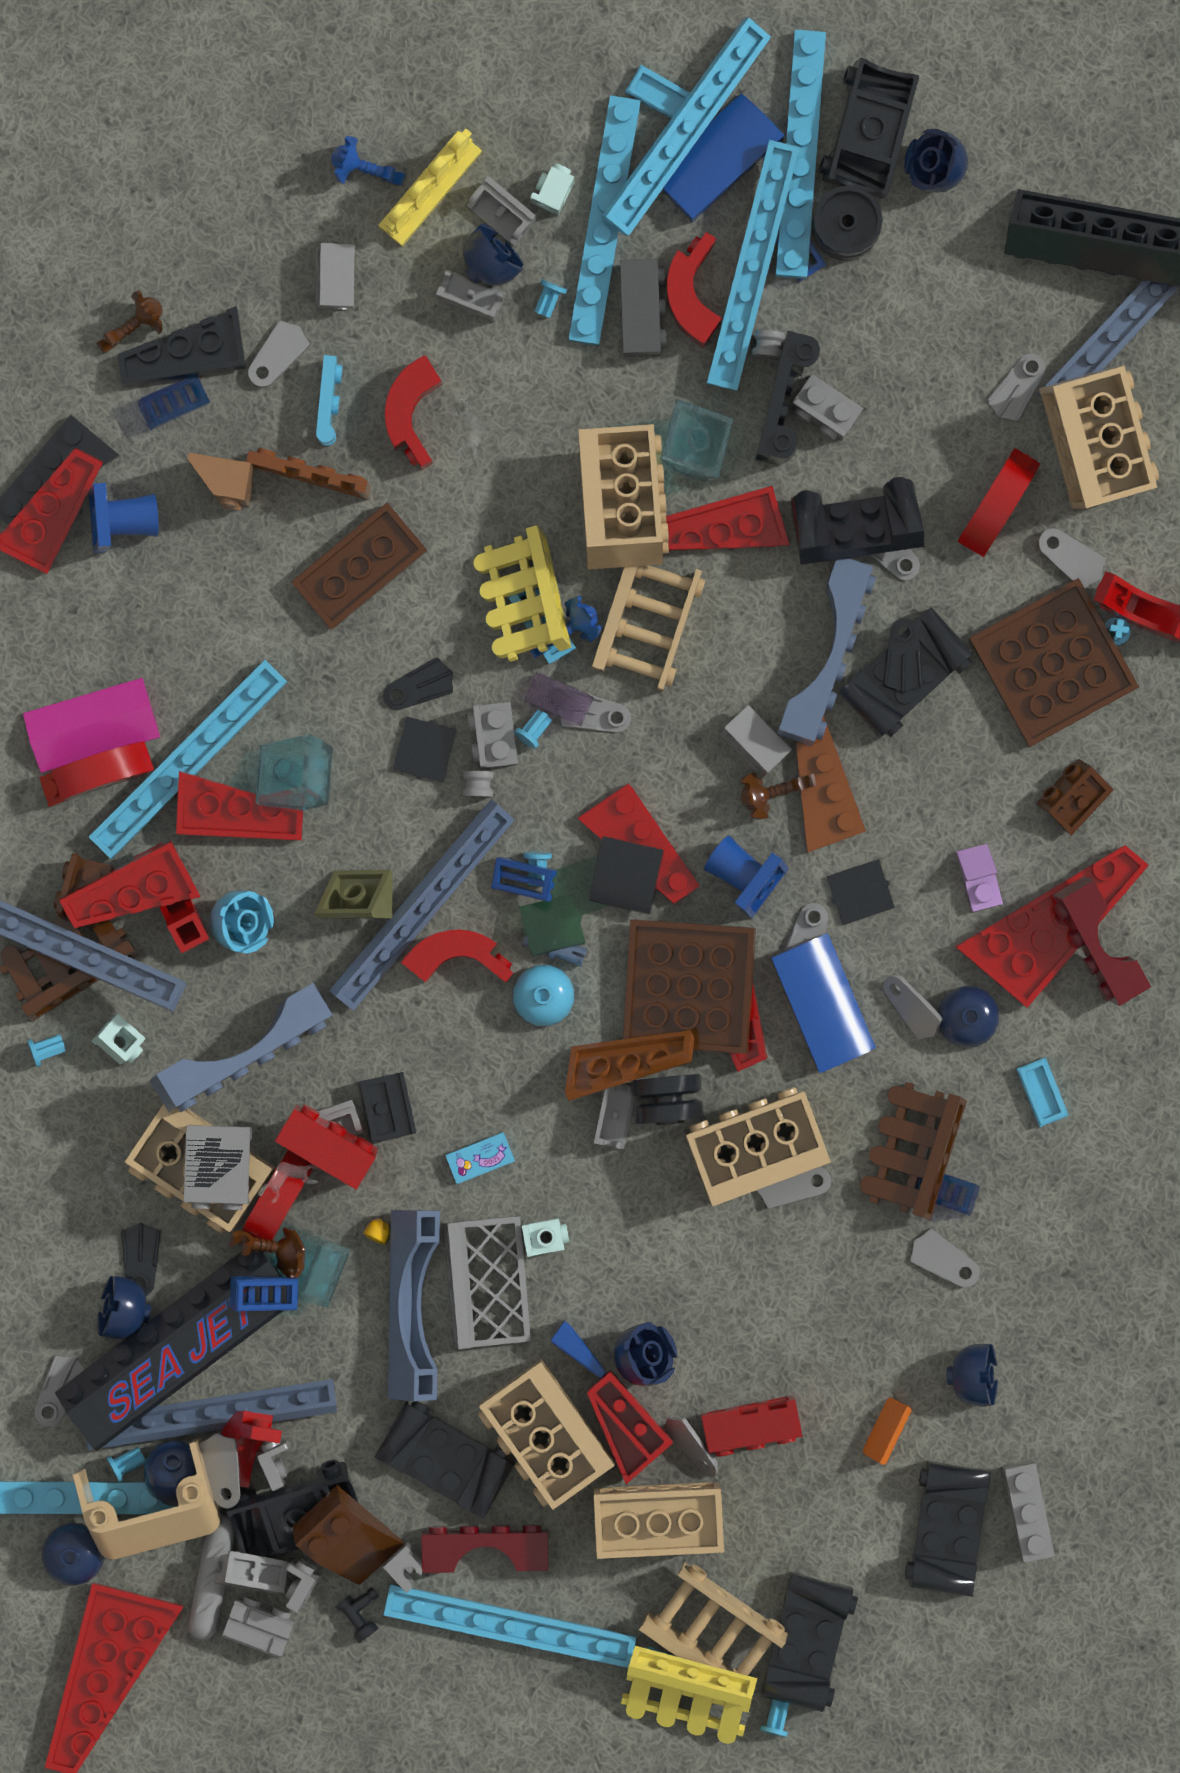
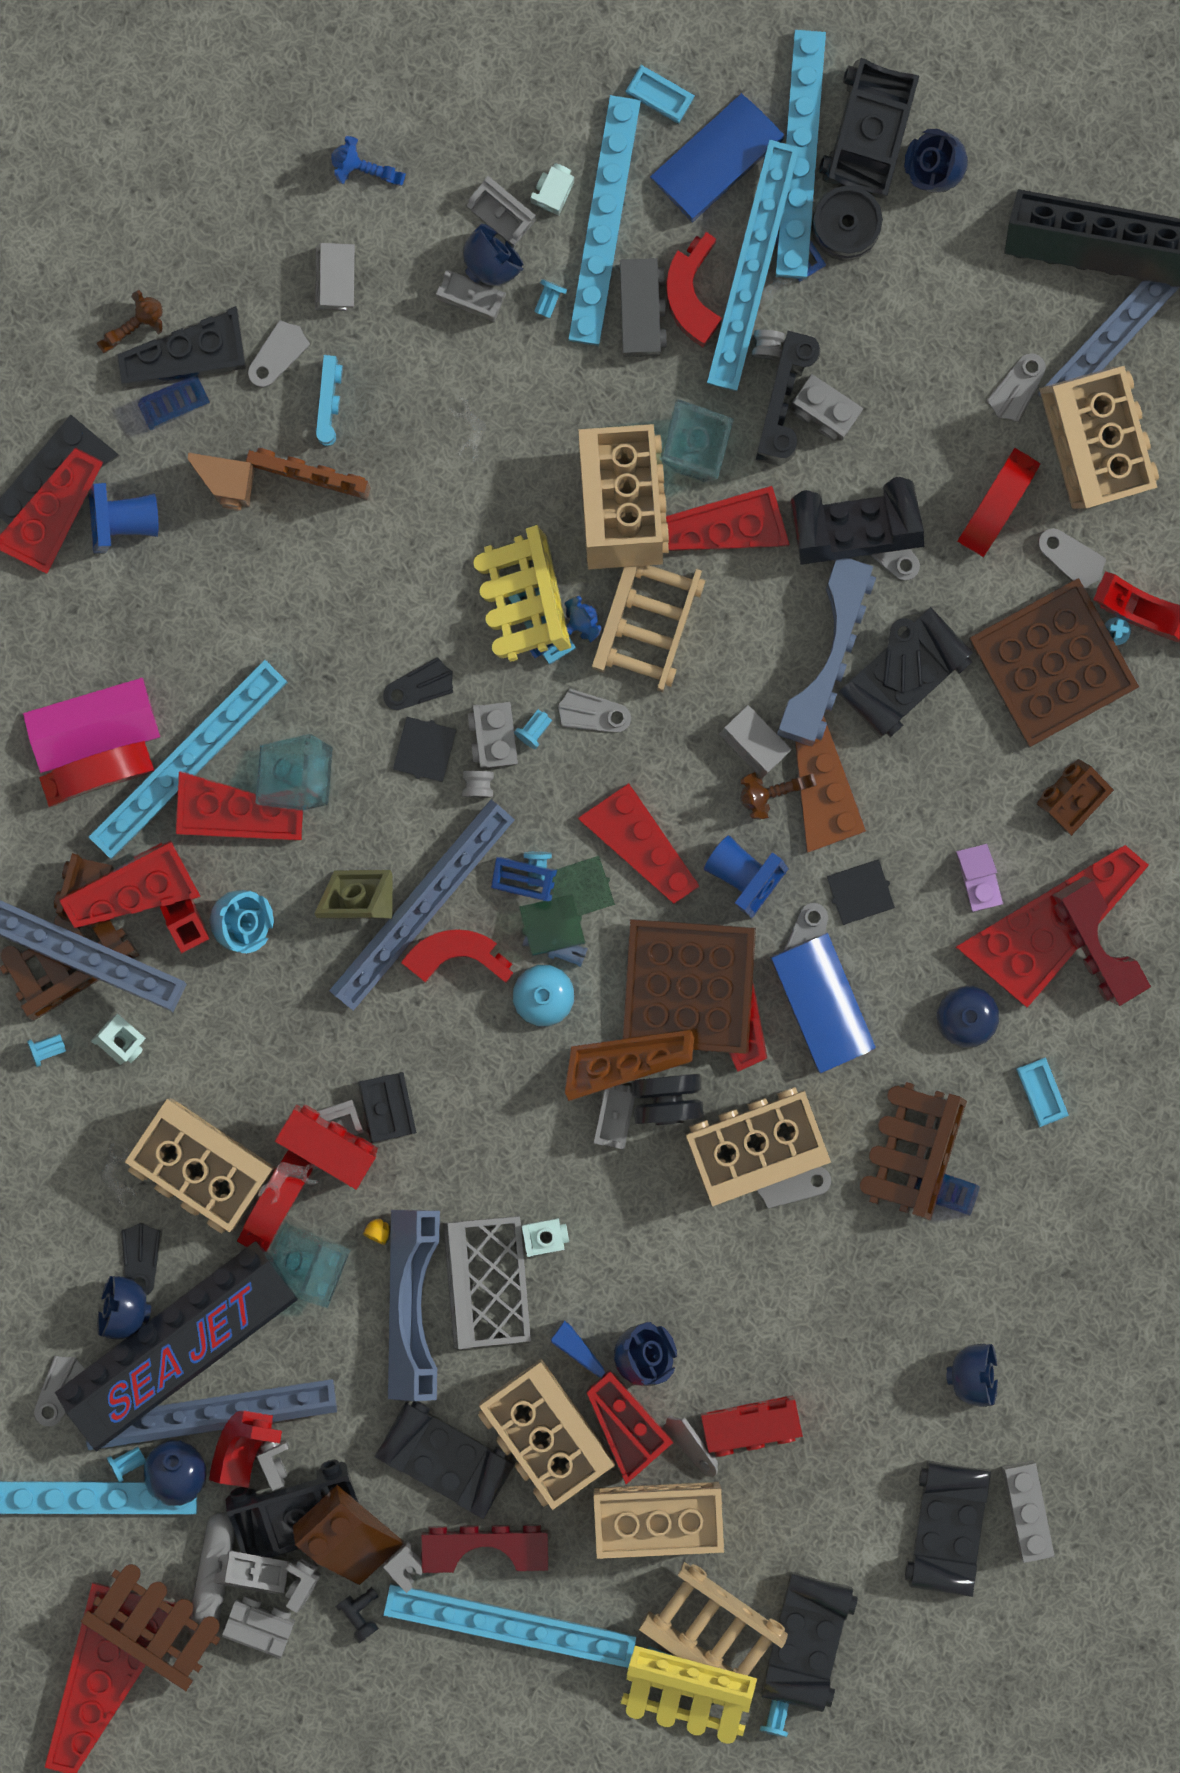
dark blue cylinder [42,1523,105,1586] -> none
tan windscreen [73,1438,221,1559] -> none
sand blue arch [149,983,332,1112] -> none
light grey panel [184,1125,252,1210] -> none
light grey piece [199,1433,240,1508] -> none
reddish brown piece [228,1227,305,1278] -> none
blue slope [230,1276,298,1311] -> none
reddish brown plate [291,502,427,631] -> none
light yellow fence [378,129,482,247] -> none
red arch [385,355,442,470] -> none
medium azure tile [445,1132,515,1184] -> none
clear purple plate [524,672,594,726] -> none
black slope [589,836,664,915] -> none
medium azure plate [601,17,771,236] -> none
orange slope [863,1397,912,1465] -> none
light grey piece [883,975,943,1040] -> none
light grey piece [910,1228,980,1287] -> none
none -> reddish brown fence [80,1564,221,1691]

